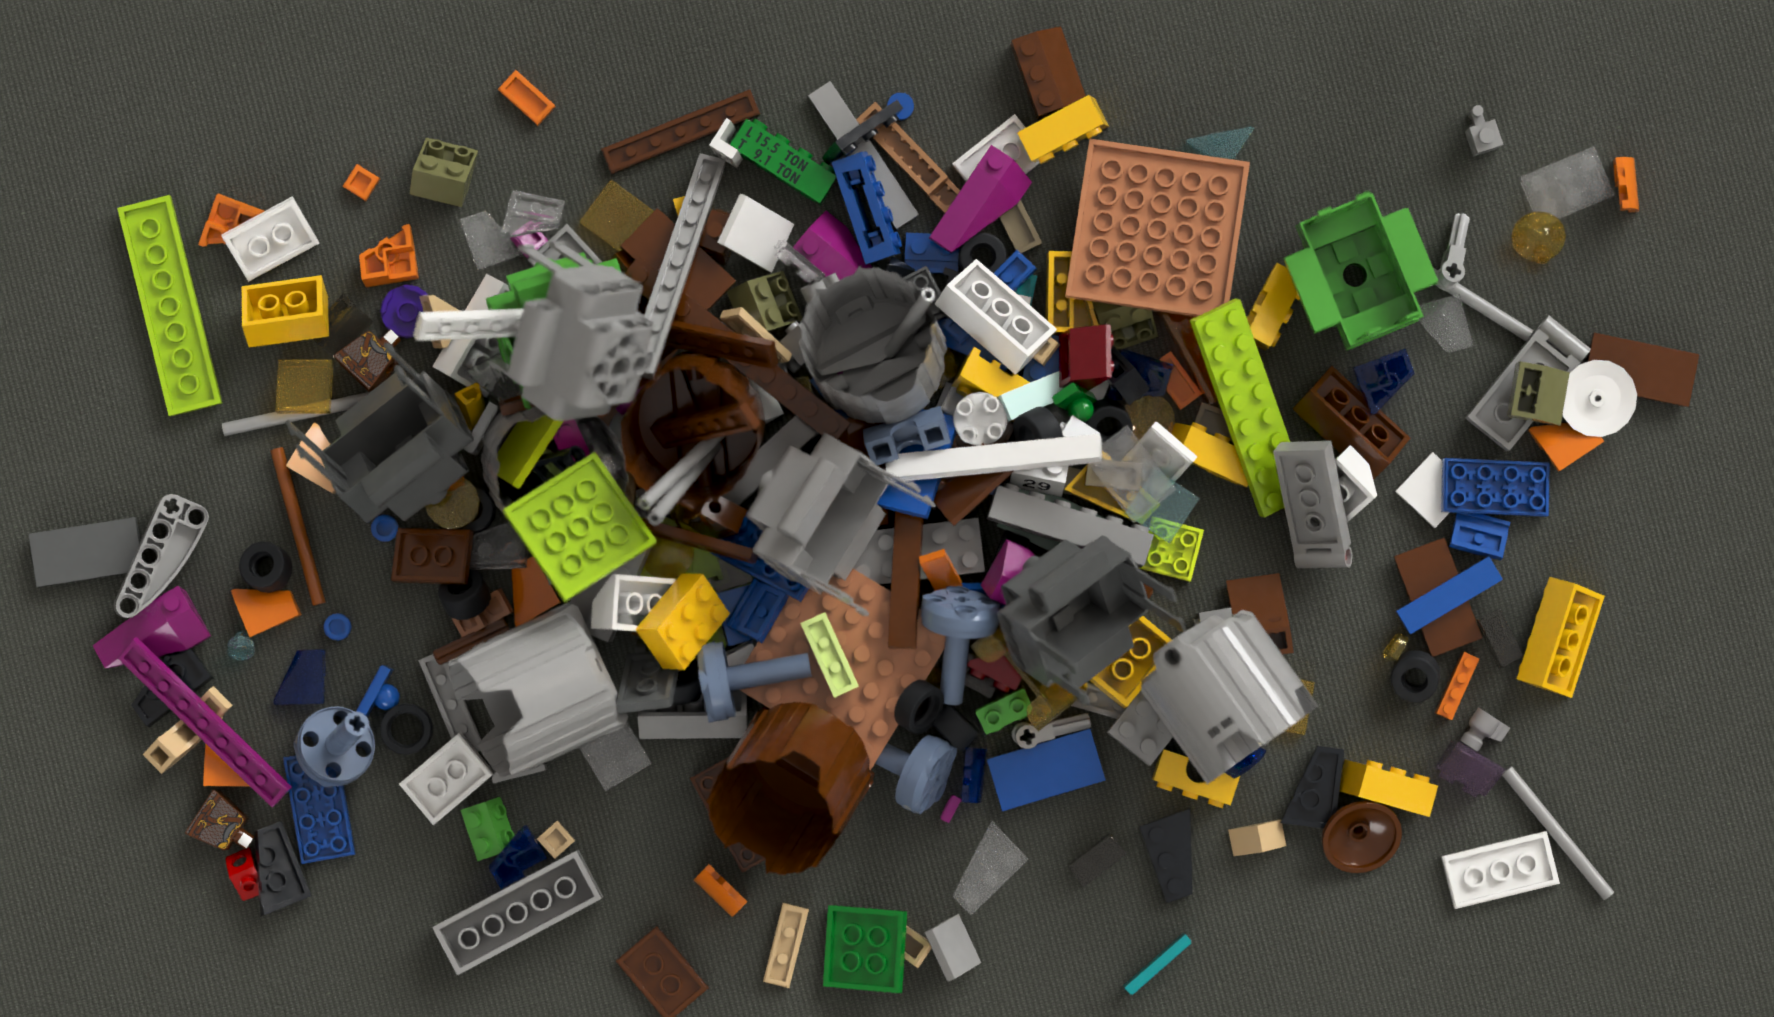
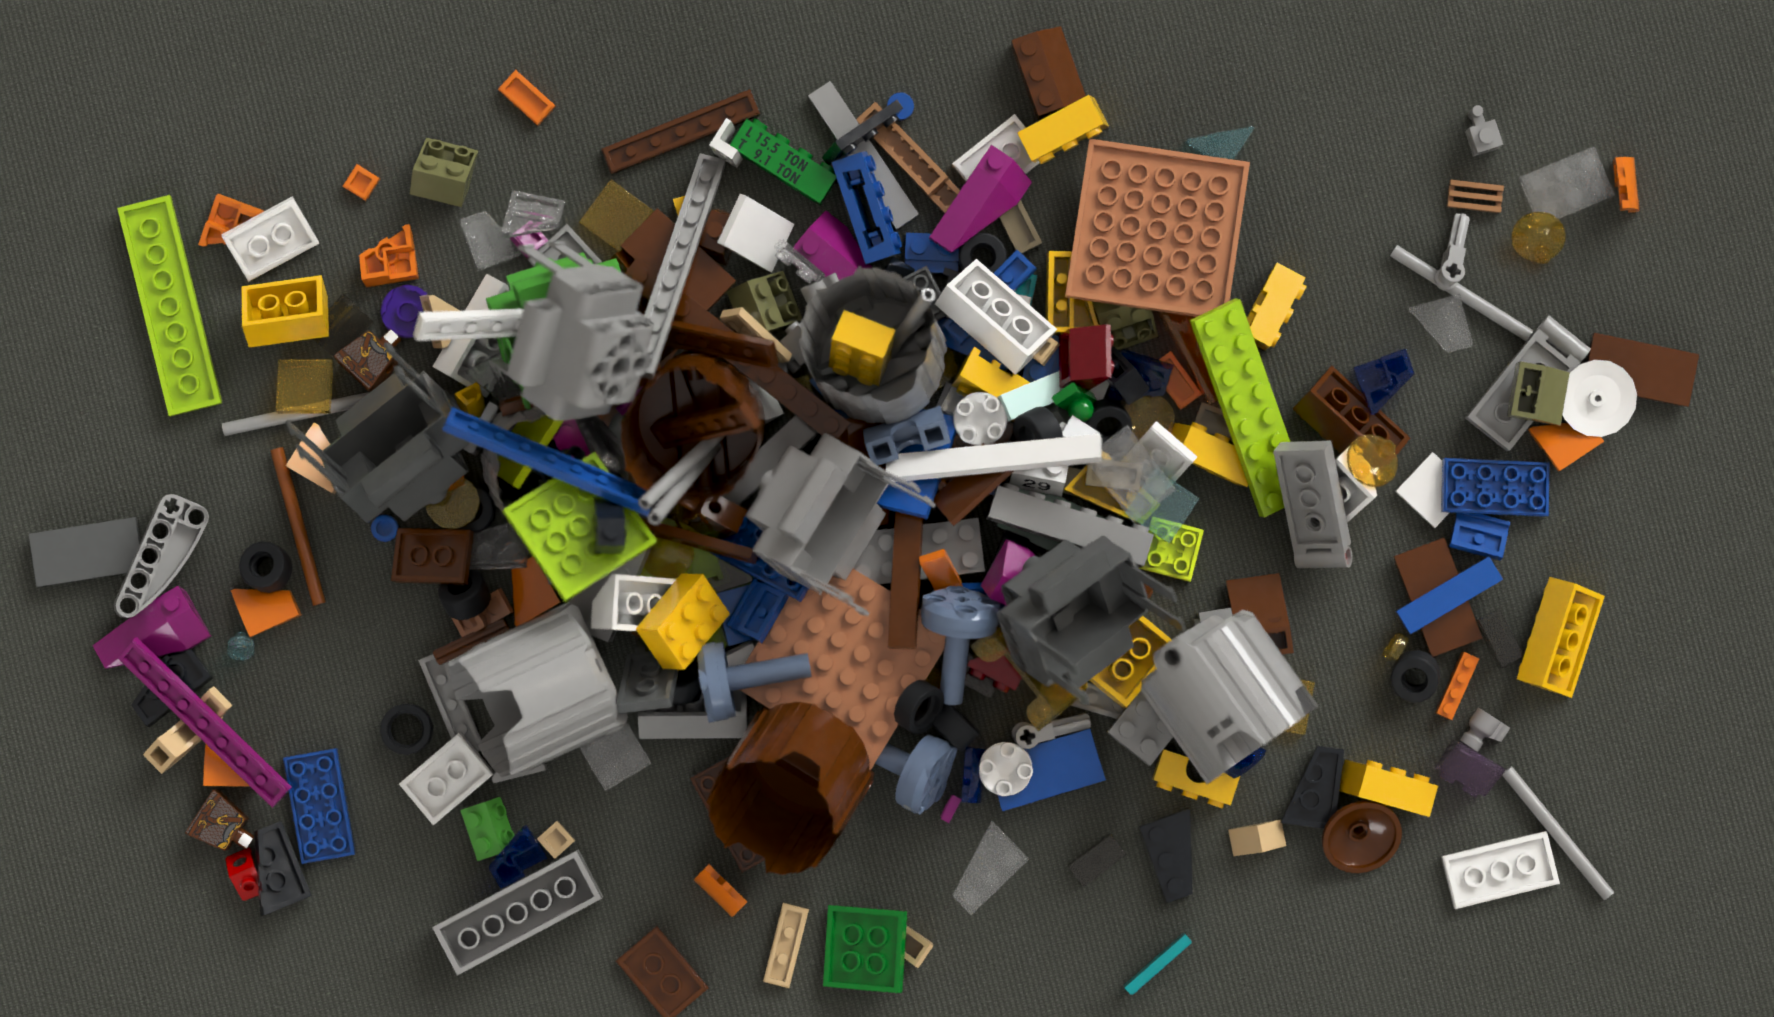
clear blue slope [274,649,326,705] -> none
sand blue piece [293,707,375,788] -> none
blue tile [324,613,352,640] -> none
blue tile [356,665,400,717] -> none
yellowish green plate [800,612,859,698] -> none
light grey tile [925,914,981,981] -> none
bright green bracket [975,688,1035,735] -> none
bright green piece [1283,191,1438,351] -> none
none -> blue tile [442,407,651,516]
none -> black slope [594,498,625,554]
none -> yellow brick [829,310,895,386]
none -> white dish [979,742,1033,796]
none -> clear yellow dish [1347,434,1398,487]
none -> medium nougat tile [1447,180,1504,213]

